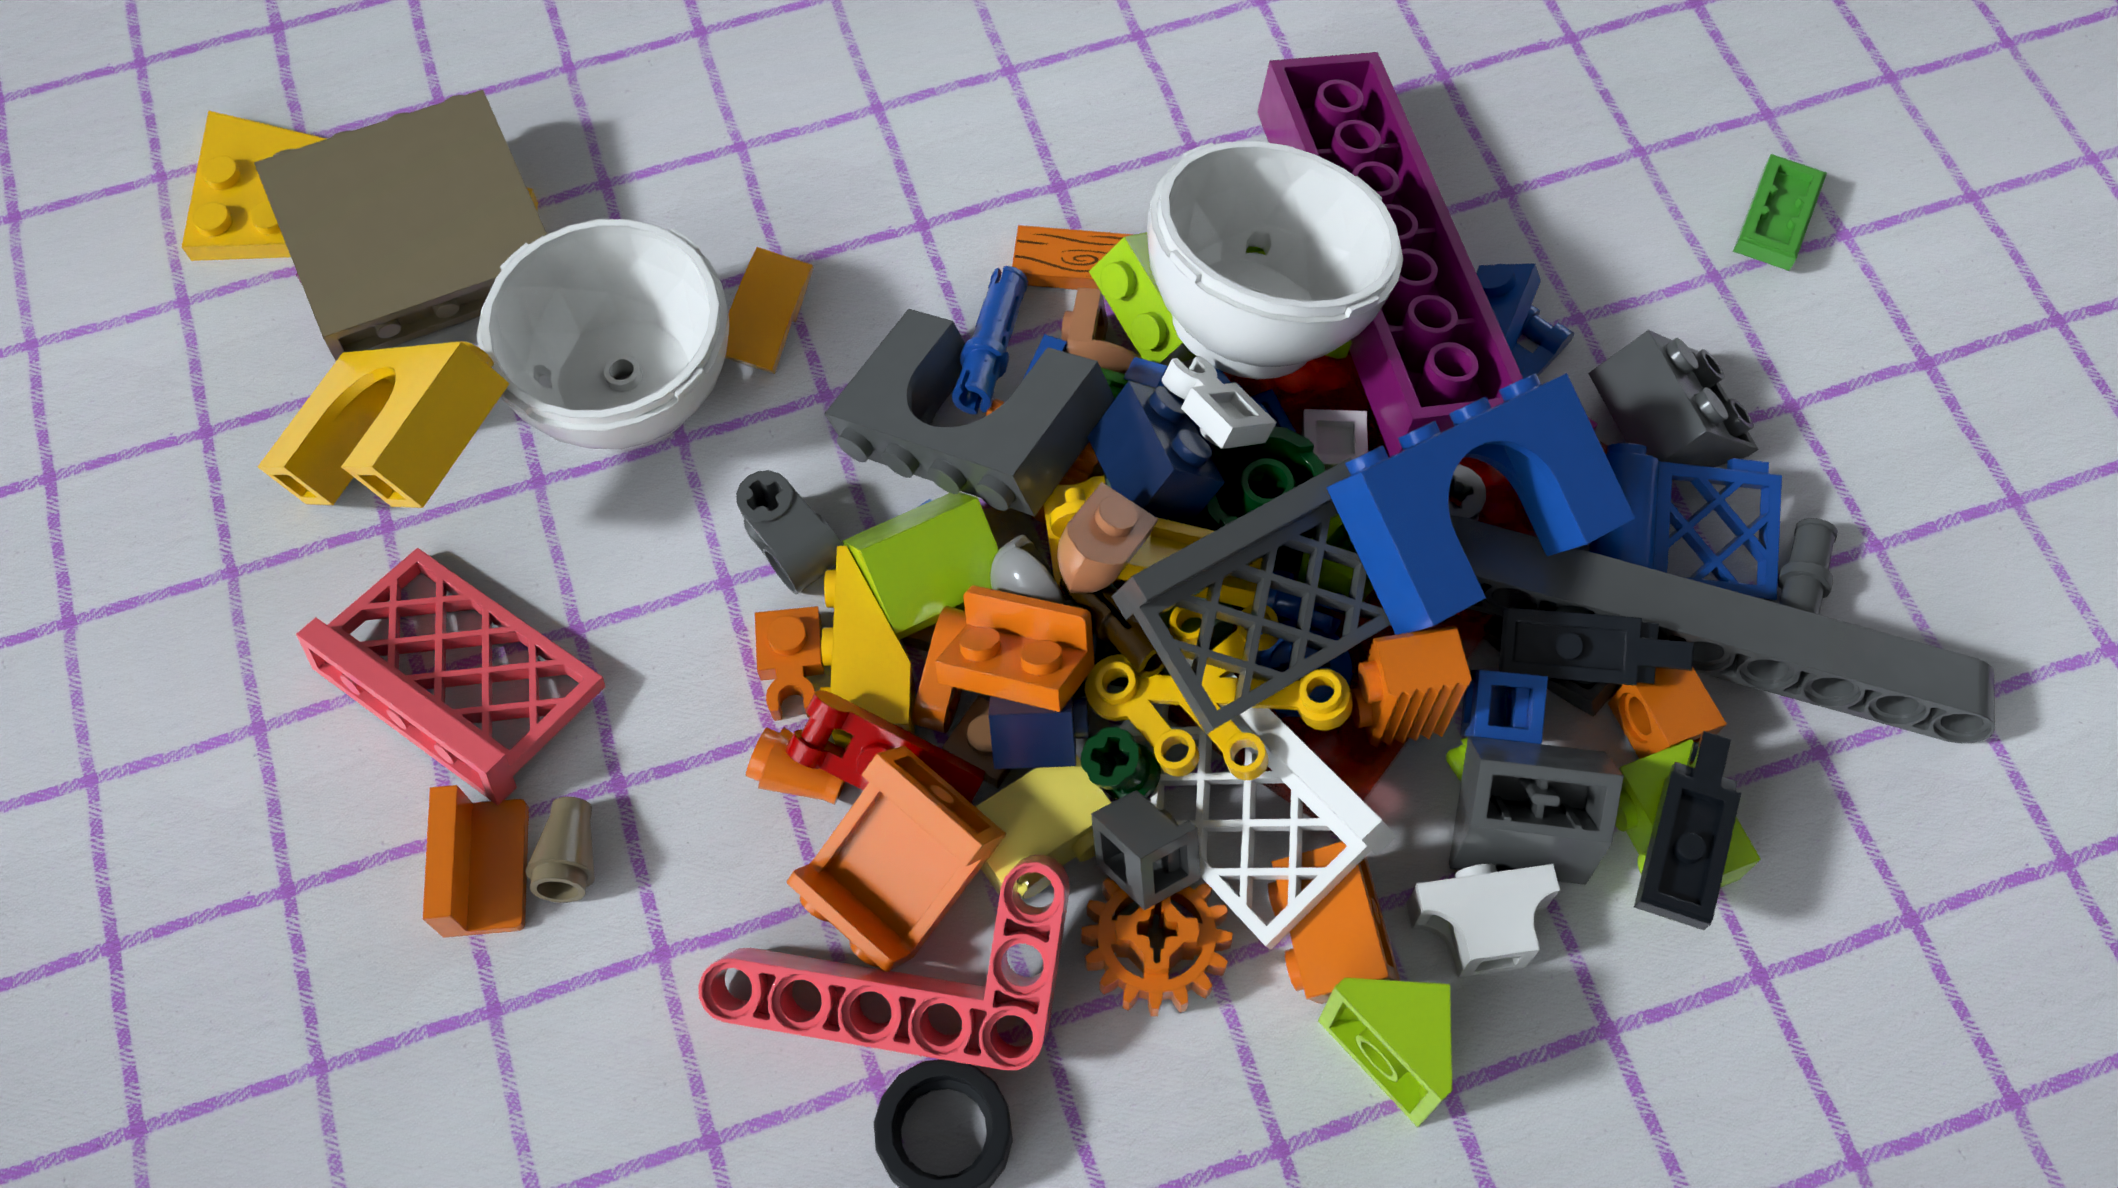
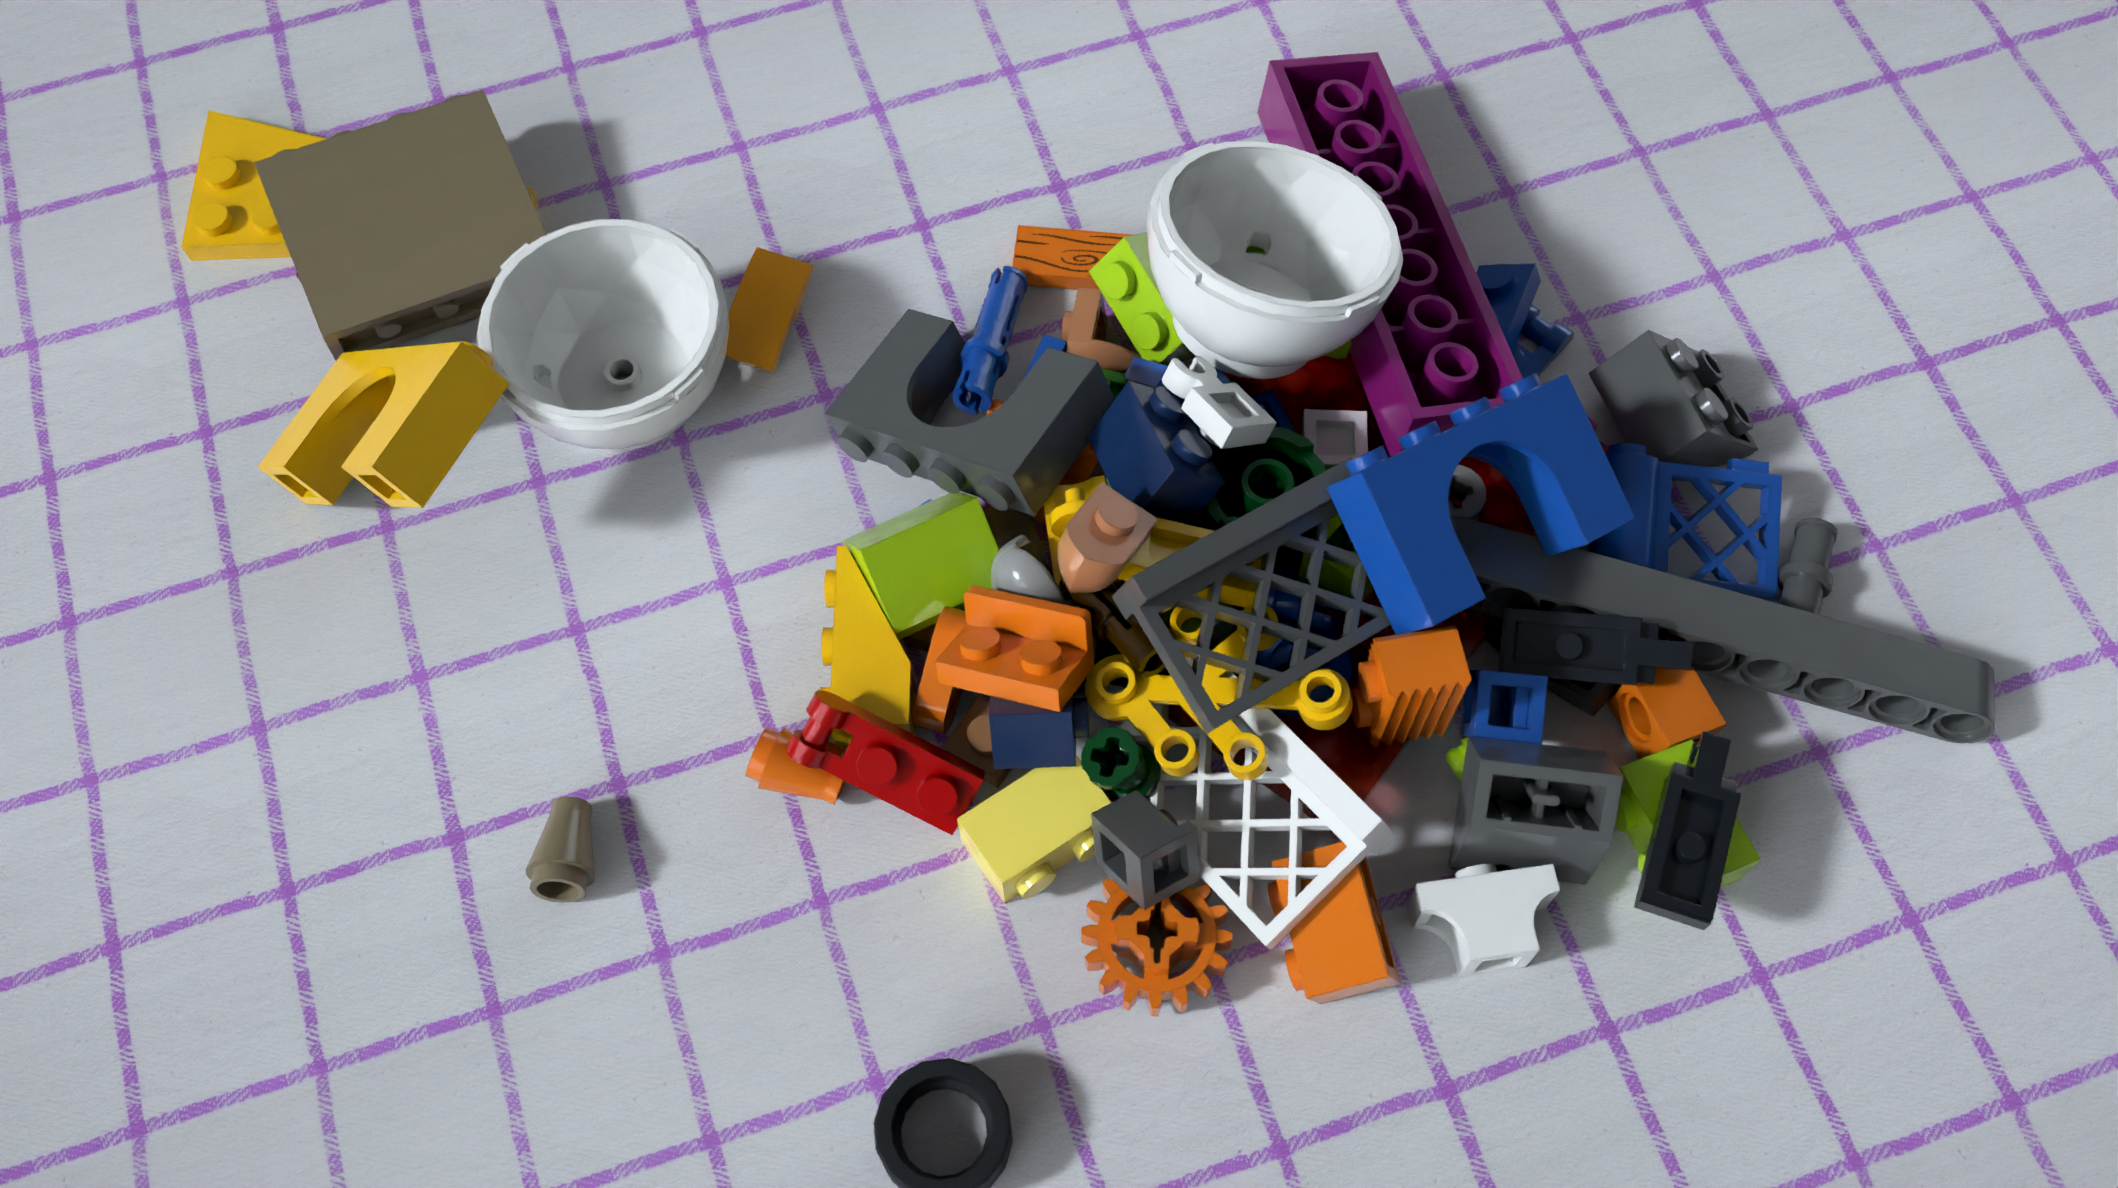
coral fence [296,548,605,806] -> none
orange panel [423,785,529,938] -> none
coral beam [698,855,1070,1070] -> none
dark grey piece [736,470,843,594] -> none
orange plate [755,606,825,721] -> none
orange panel [787,746,1006,972] -> none
lime slope [1318,978,1452,1128] -> none
bright green plate [1733,154,1827,271] -> none

